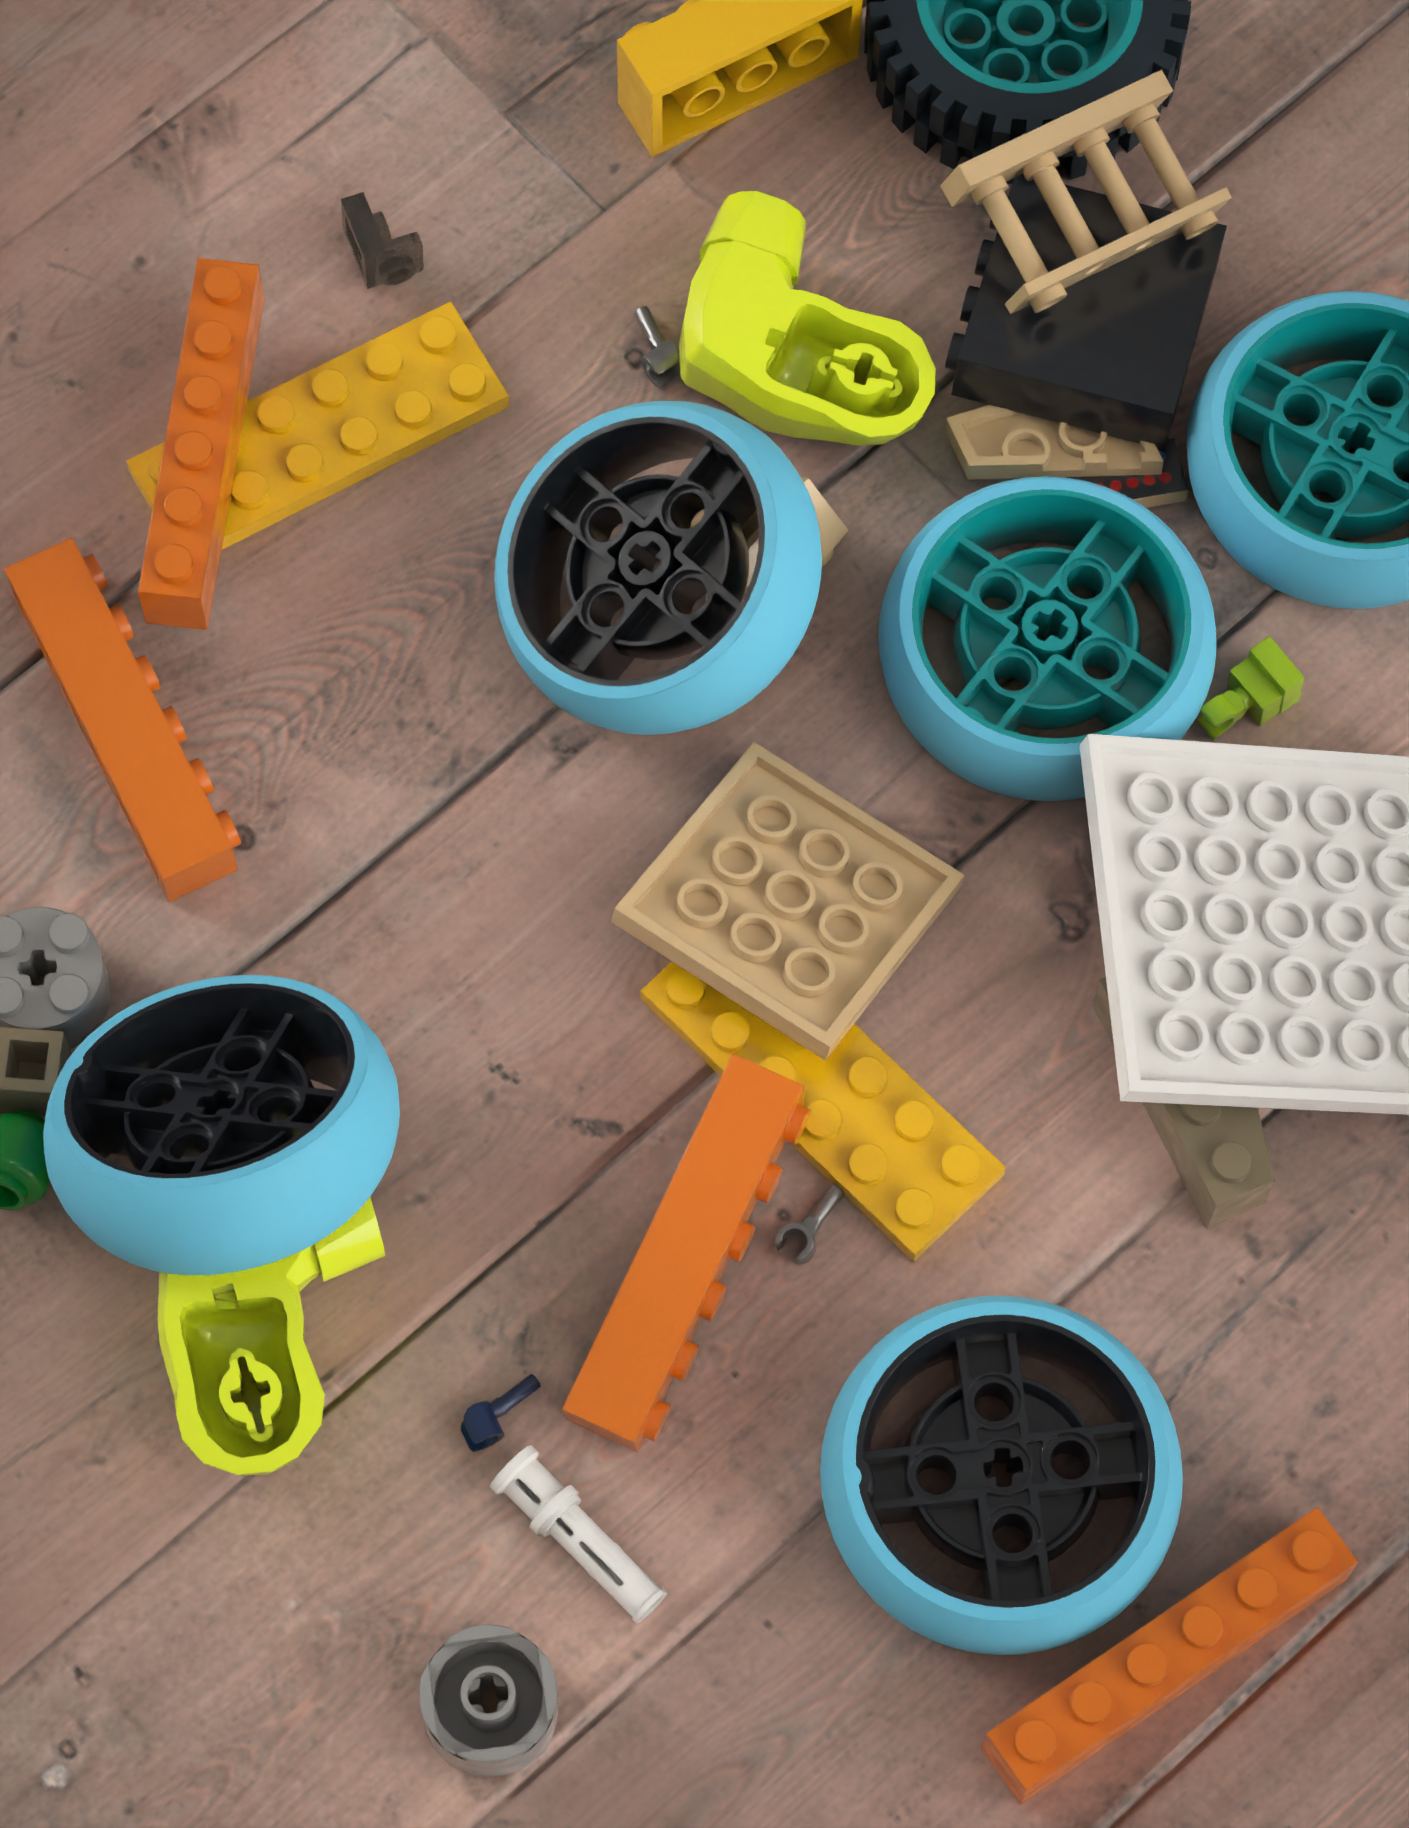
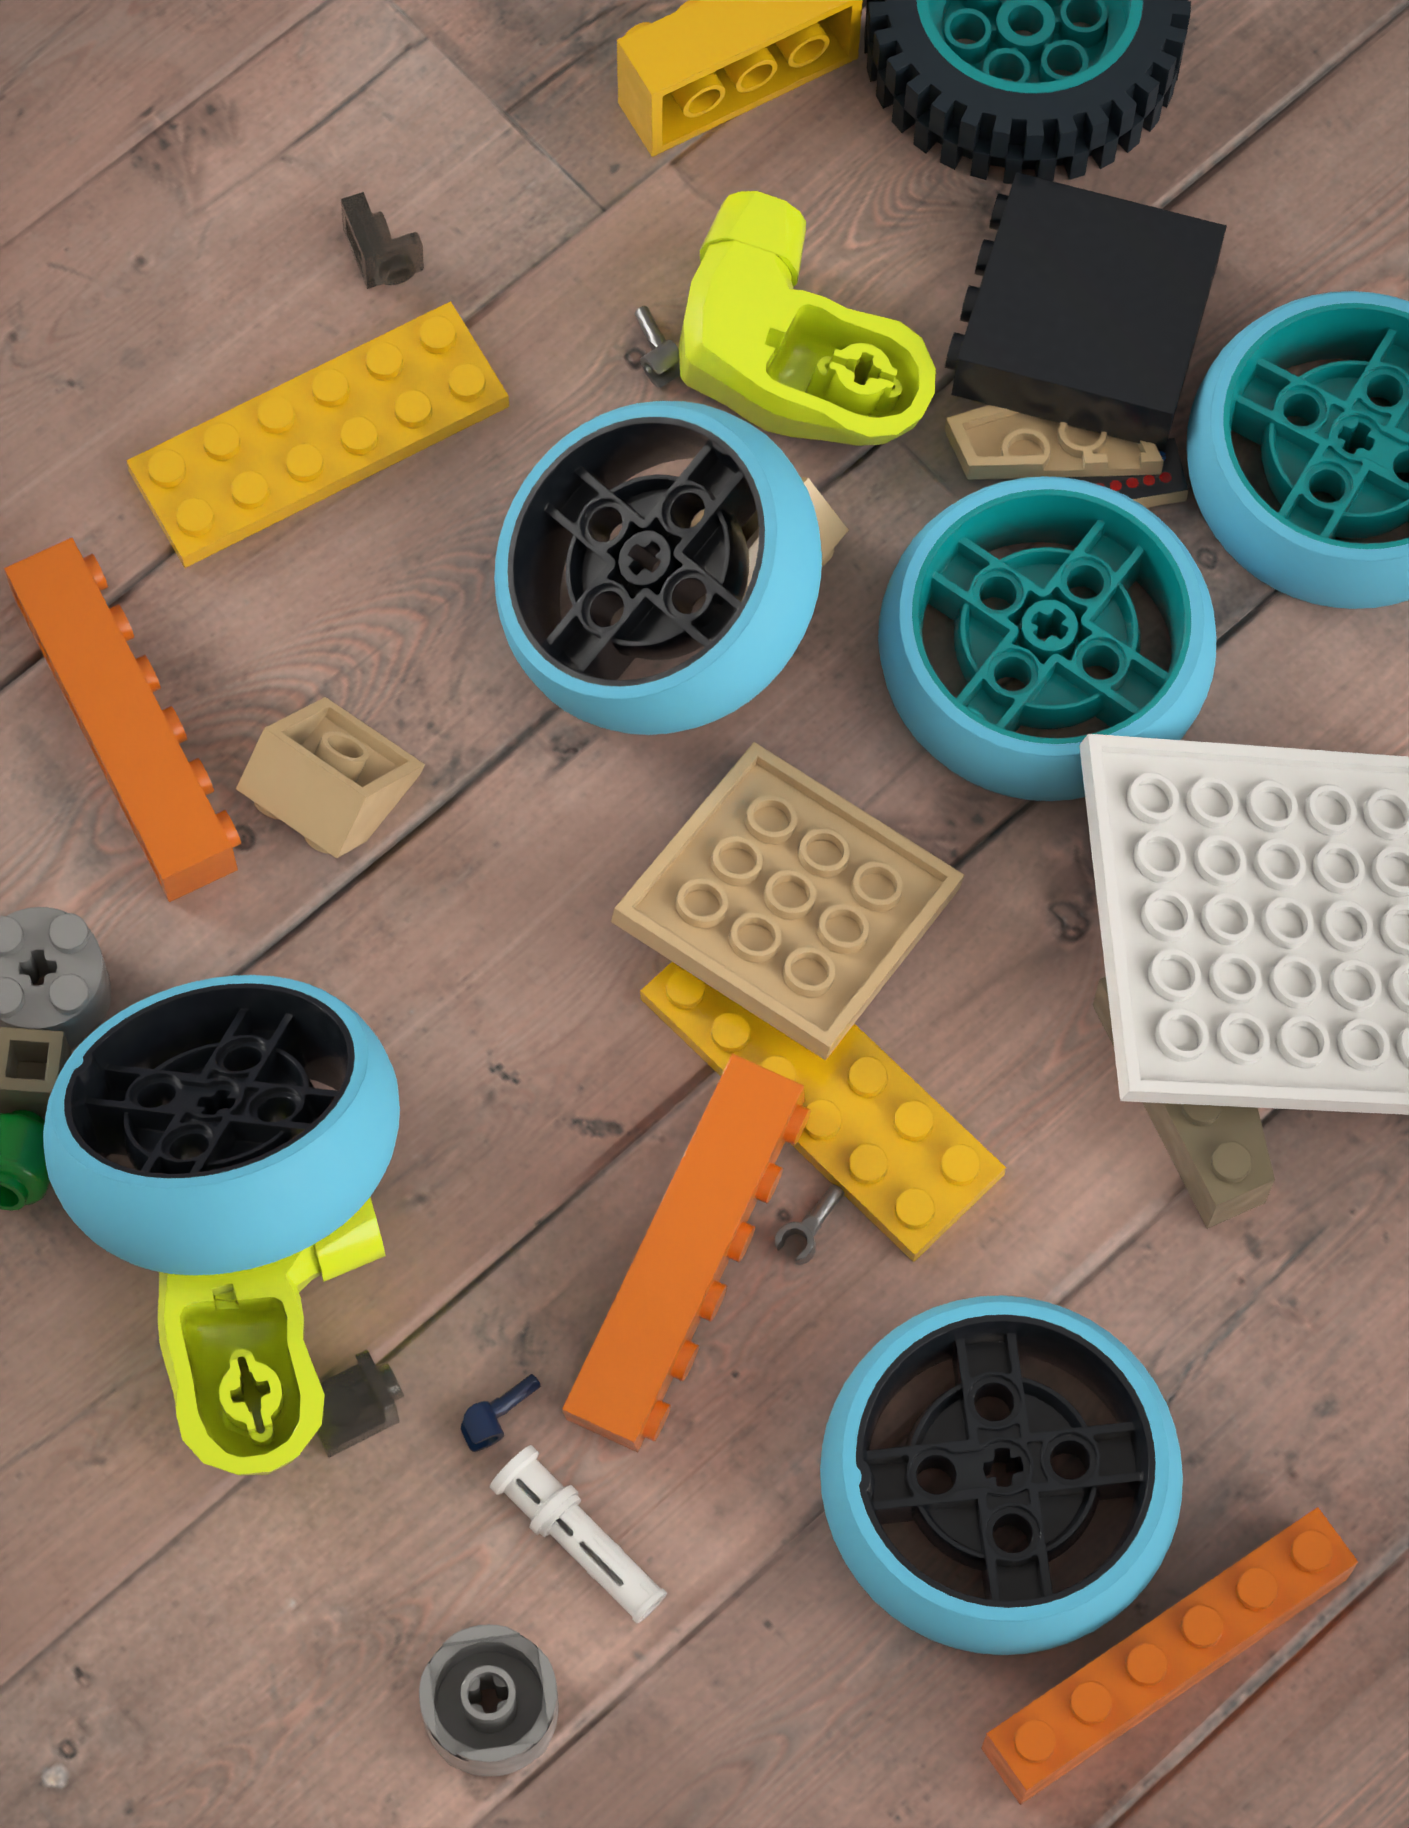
orange brick [138,258,265,630] -> none
tan fence [941,70,1232,315] -> none
lime piece [1197,636,1305,740] -> none
none -> tan slope [236,697,425,858]
none -> clear smoke bracket [316,1349,404,1458]

